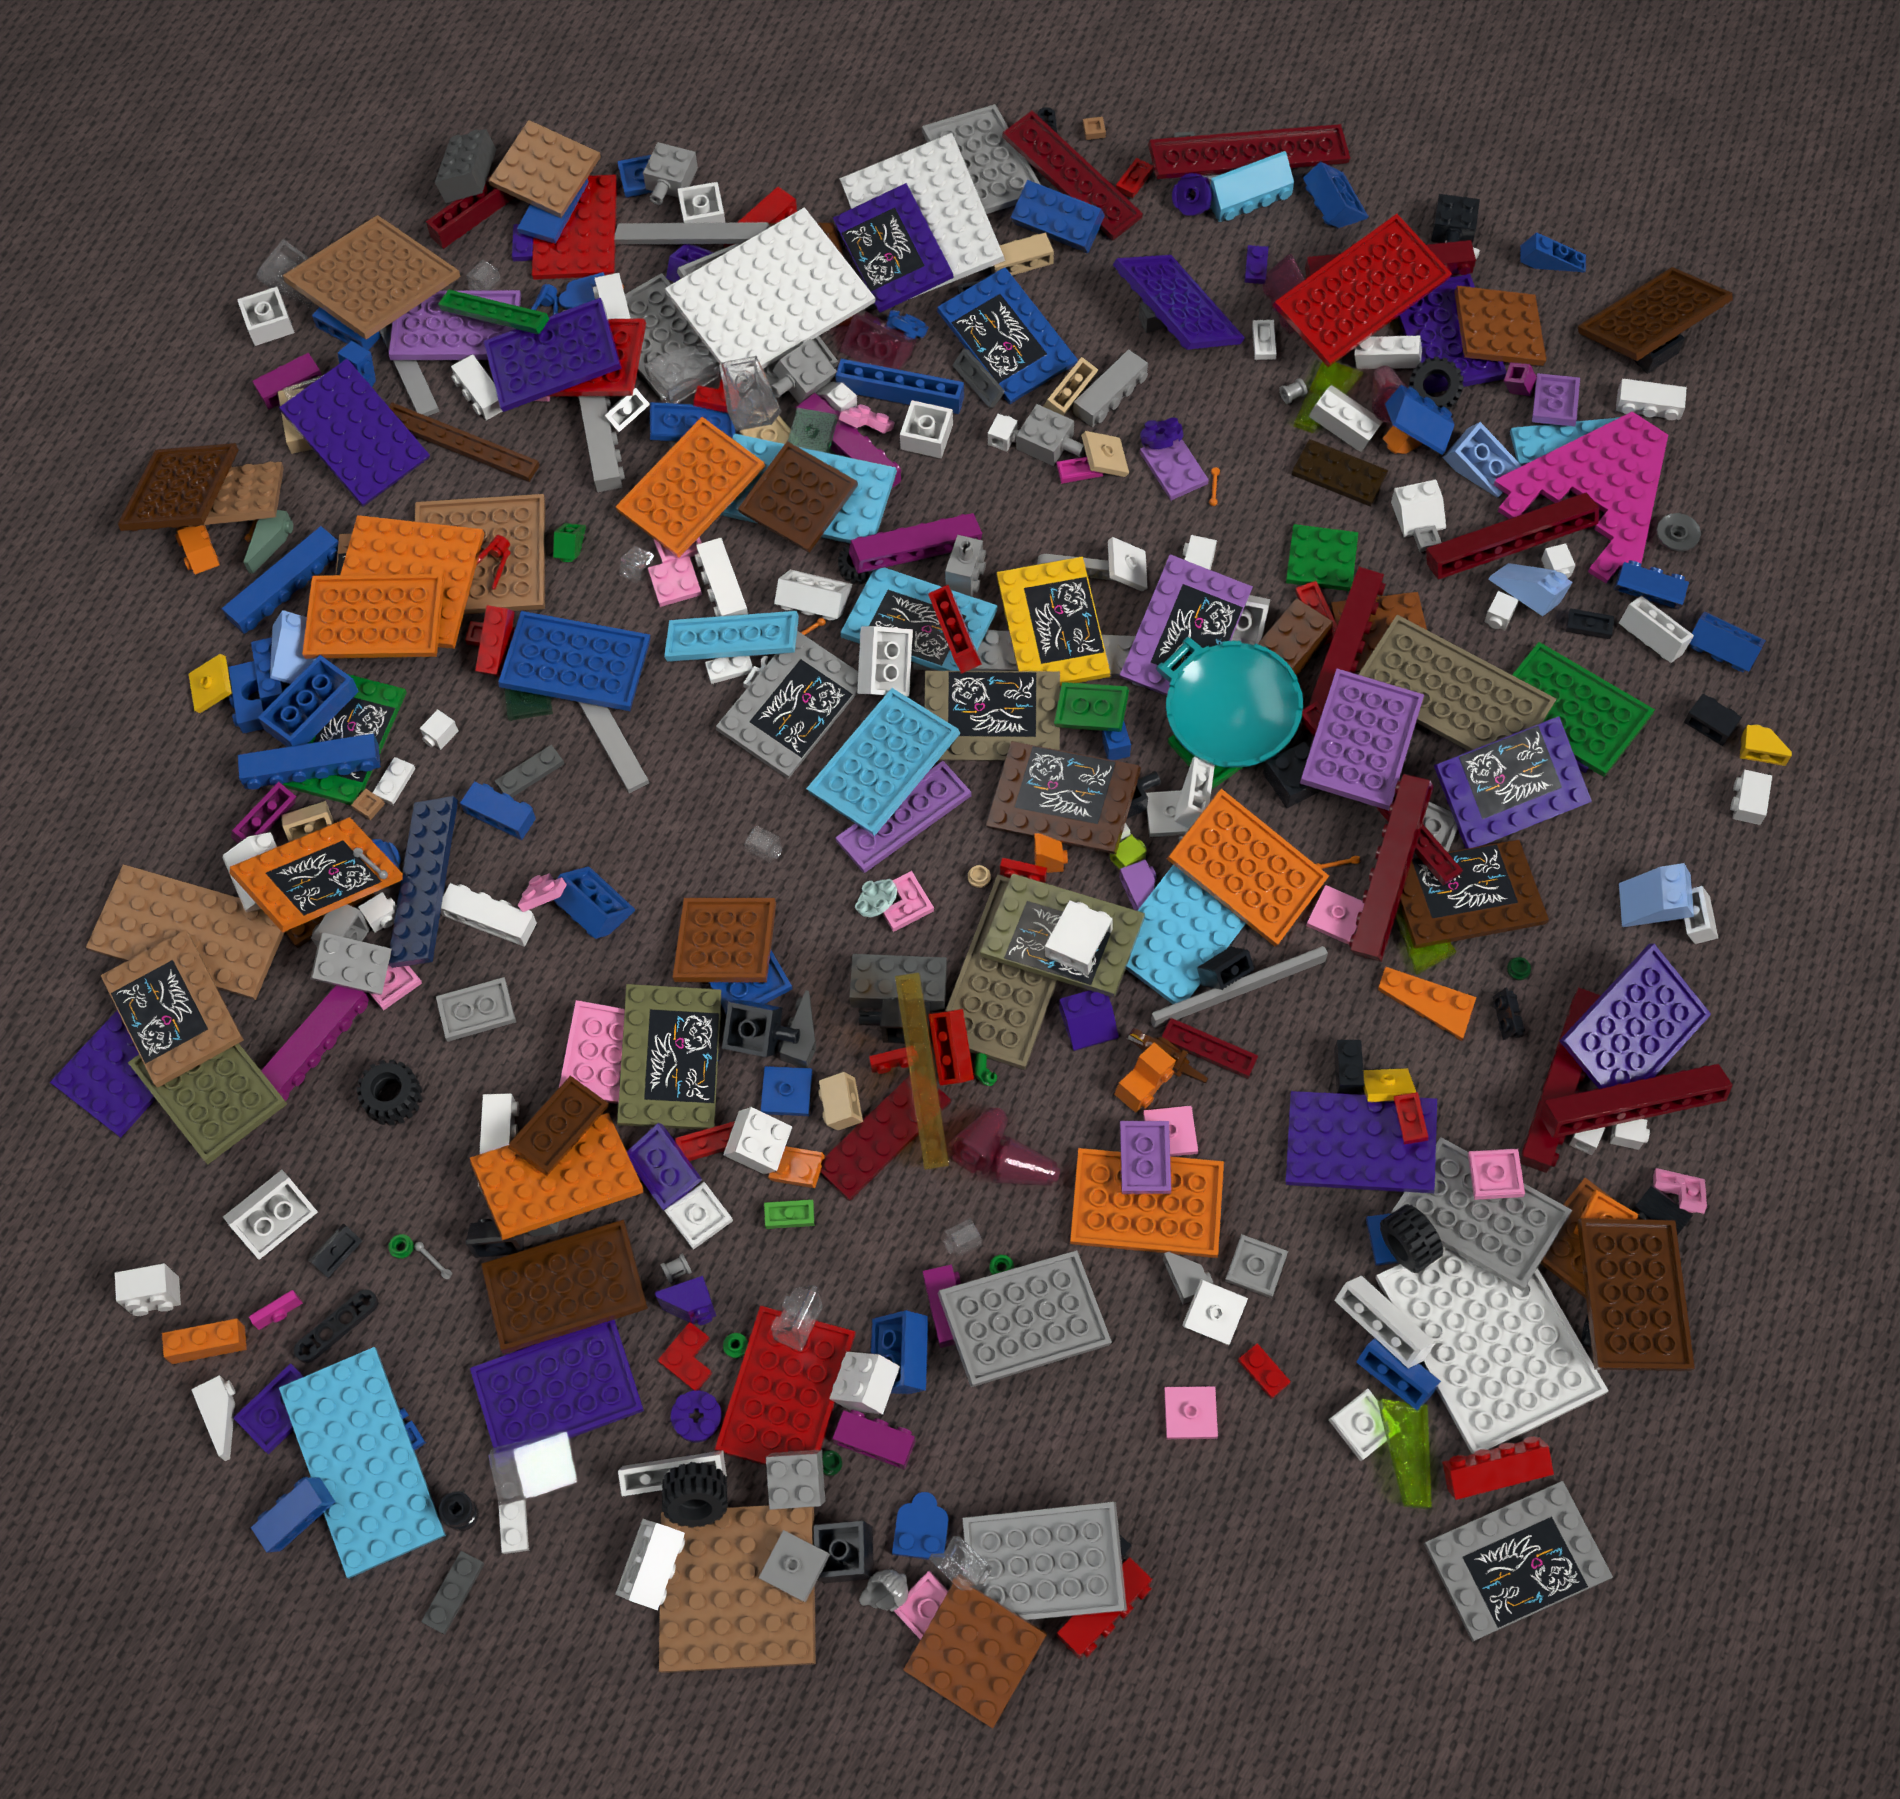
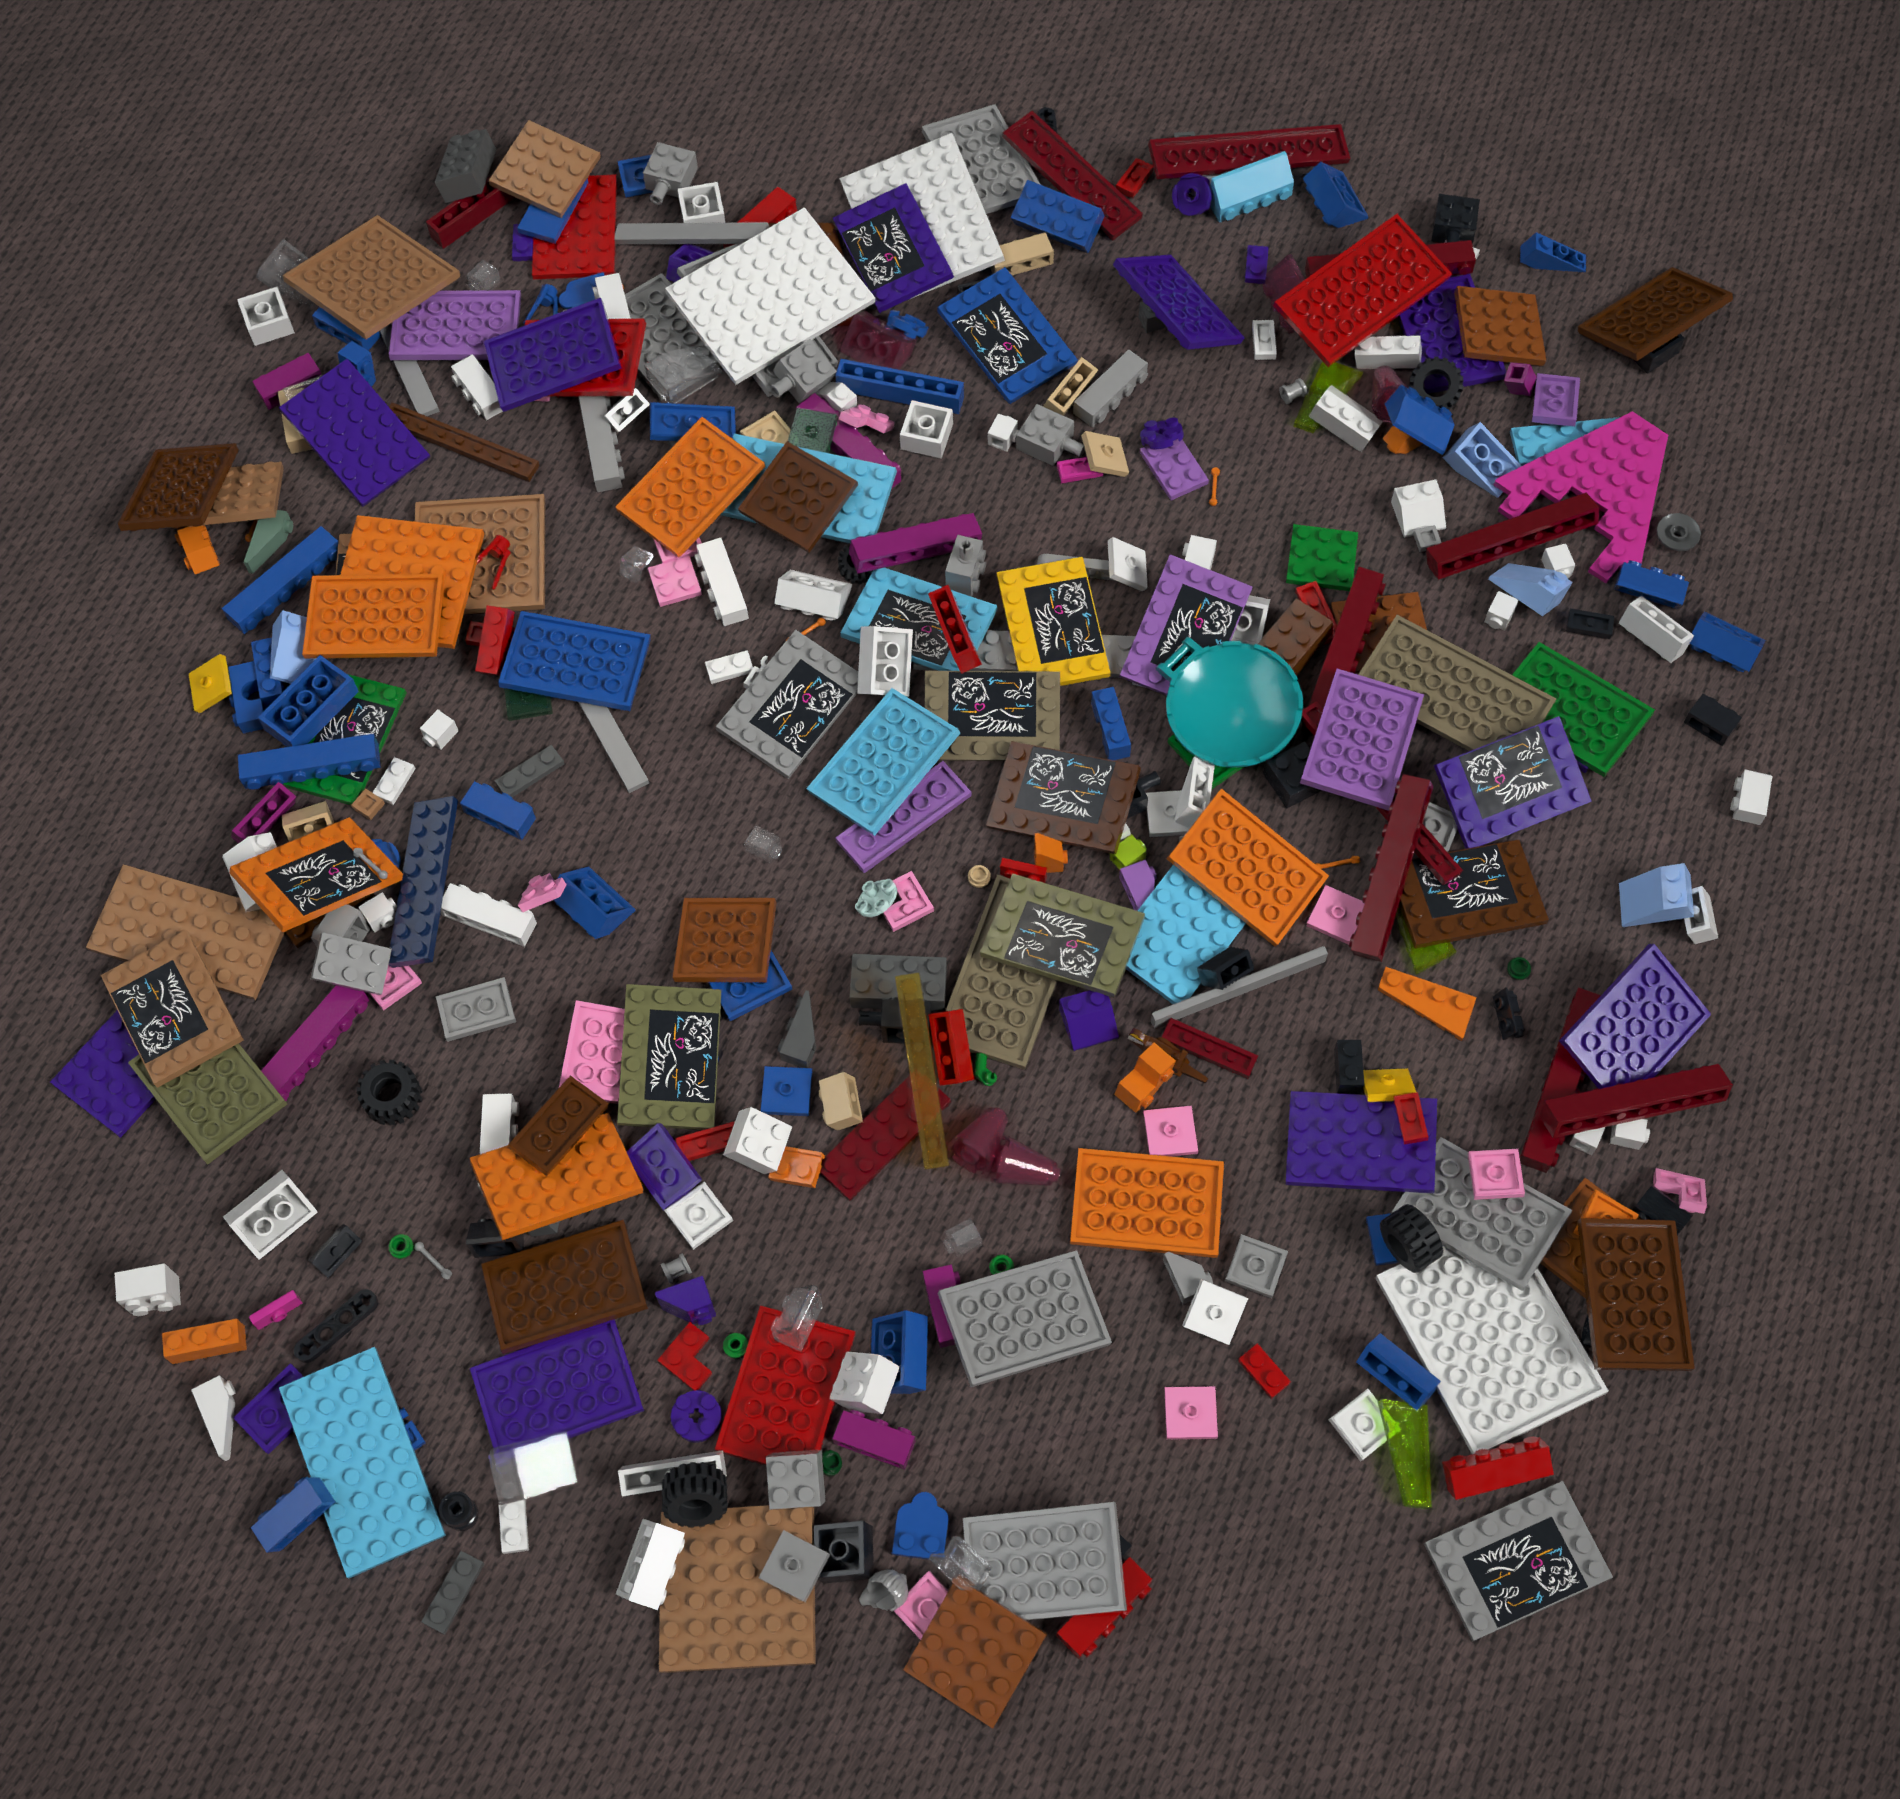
green plate [438,290,549,334] -> none
green slope [553,523,586,562] -> none
medium azure plate [664,611,799,662] -> none
red plate [693,375,742,414] -> none
clear slope [719,356,782,431] -> none
black brick [722,999,800,1057] -> none
bright green plate [764,1200,815,1229] -> none
red plate [869,1045,918,1074] -> none
dark grey plate [952,349,1005,408] -> none
white panel [1045,901,1113,975] -> none
green plate [1054,682,1129,732] -> none
medium nougat plate [1083,117,1106,140] -> none
medium lavender plate [1120,1121,1171,1194] -> none
dark brown plate [1292,439,1388,507] -> none
white brick [1334,1276,1435,1368] -> none
white brick [1616,379,1687,420] -> none
yellow slope [1740,725,1792,766] -> none

